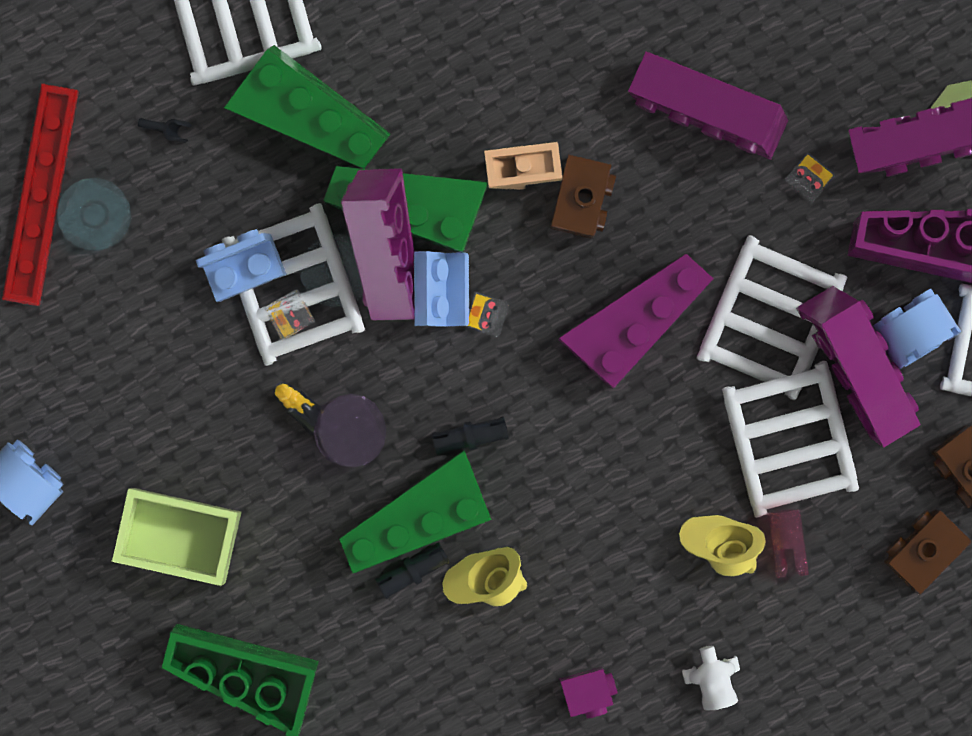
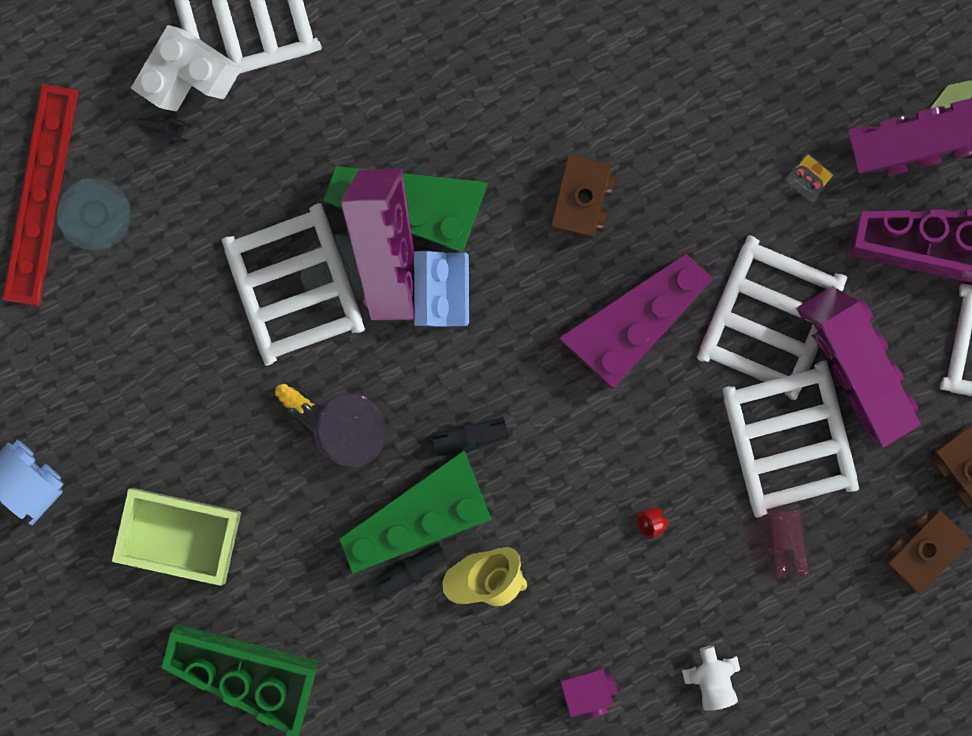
light blue bracket [196,229,287,302] -> none
green wedge [224,45,391,169] -> none
clear tile [264,290,315,340] -> none
clear tile [464,292,510,338] -> none
light nougat slope [484,142,562,190] -> none
magenta wedge [628,51,788,160] -> none
light yellow piece [679,515,766,576] -> none
light blue brick [873,289,961,369] -> none
none -> white brick [131,25,242,111]
none -> red hinge [636,507,669,539]

